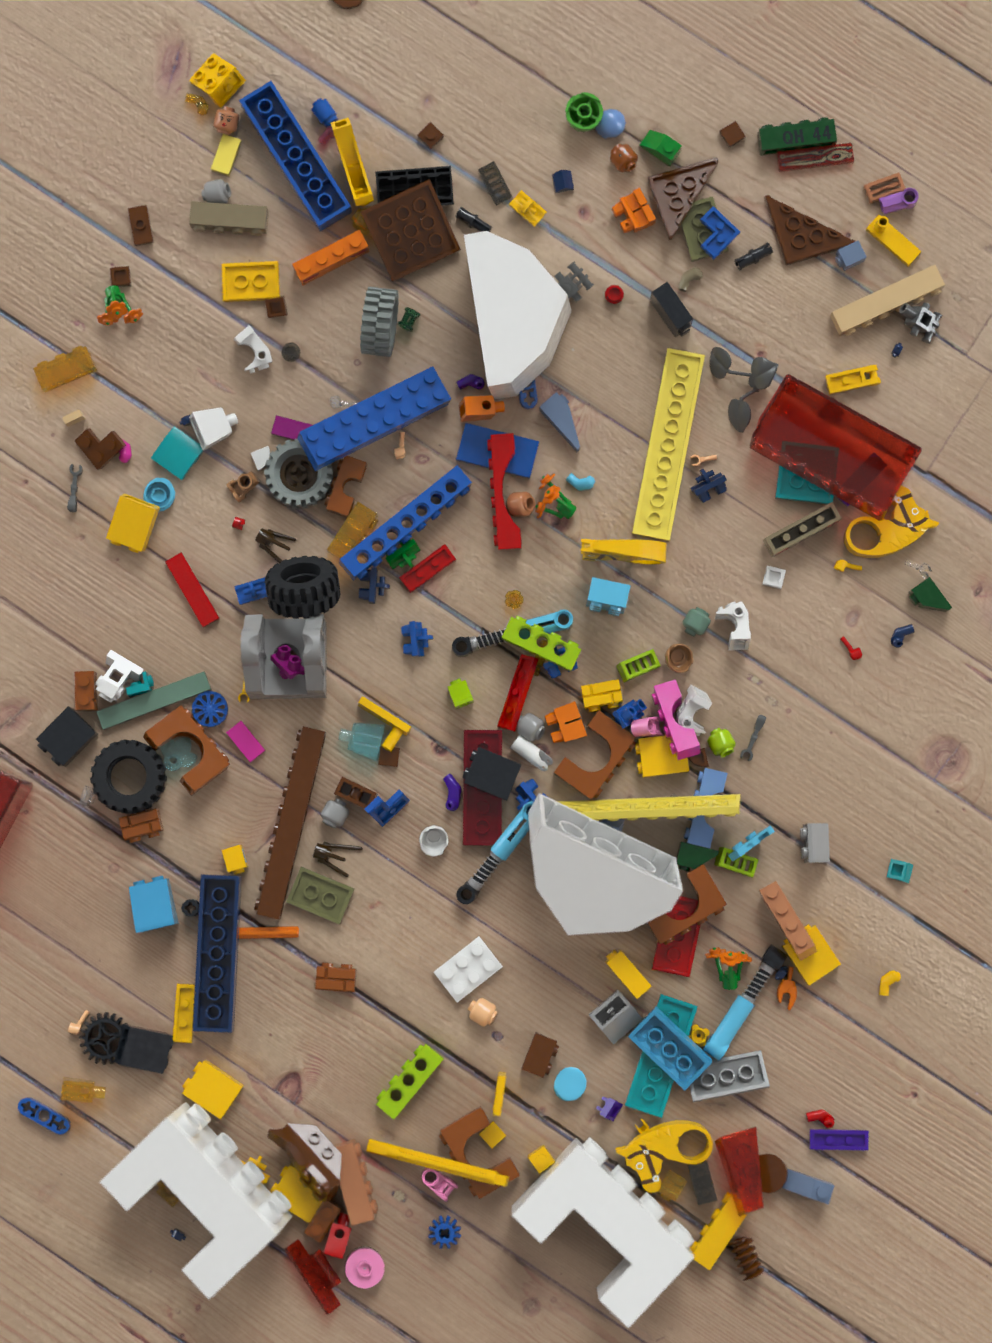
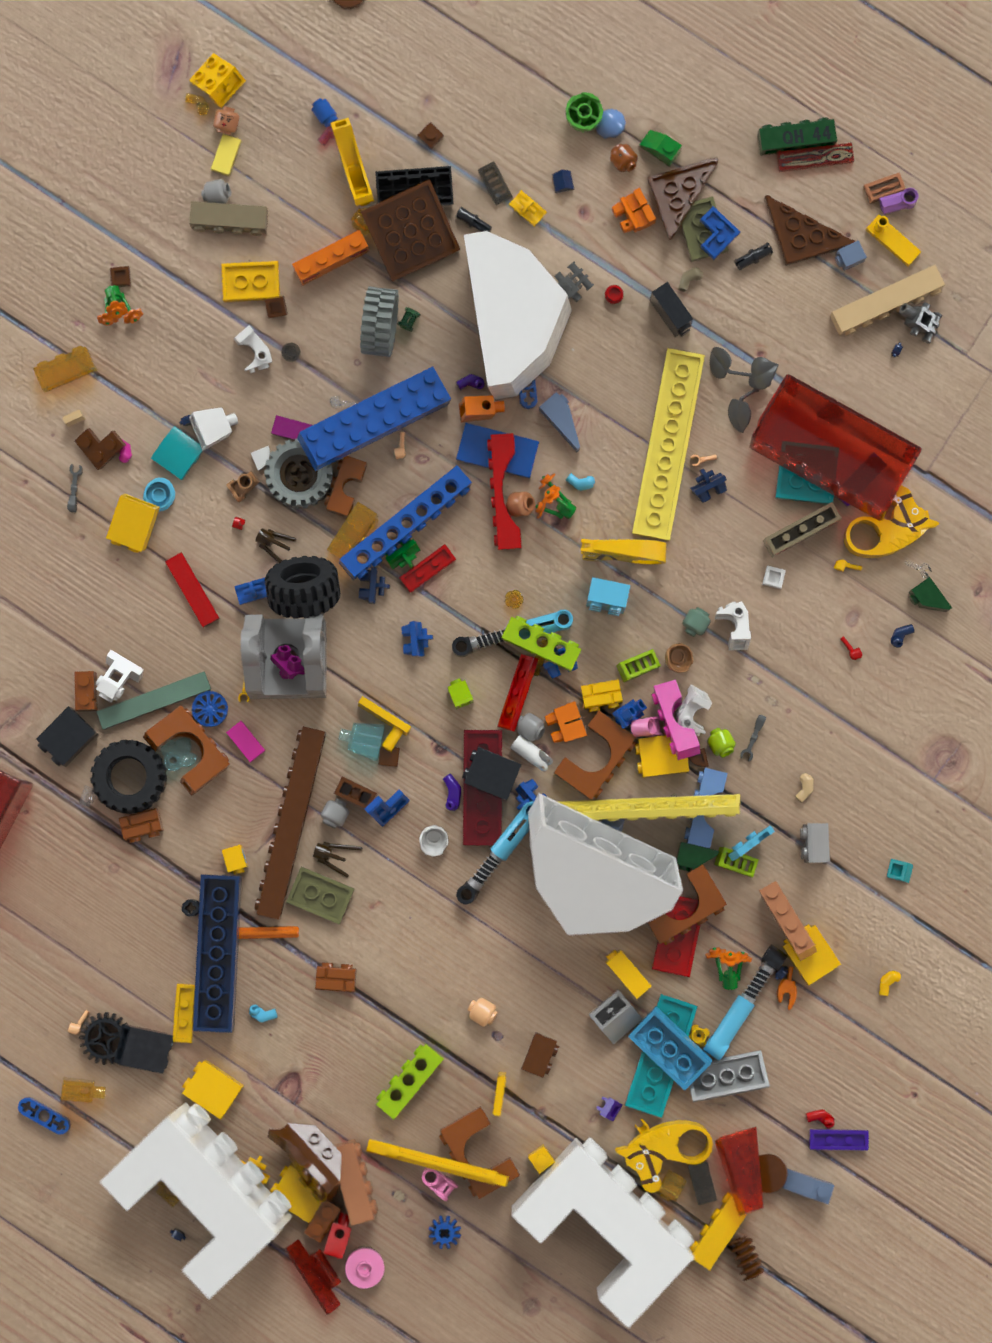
teal bracket [126,671,154,697] -> none
reddish brown plate [128,205,154,246] -> none
dark azure slope [129,876,179,933] -> none
blue brick [239,81,352,232] -> none
white plate [434,936,503,1002] -> none
yellow tile [479,1121,506,1149] -> none
medium azure piece [554,1067,587,1101] -> none
reddish brown tile [719,121,746,148] -> none
yellow plate [825,364,881,395] -> none
none -> medium azure arm [249,1005,278,1023]
none -> tan arm [795,773,814,803]

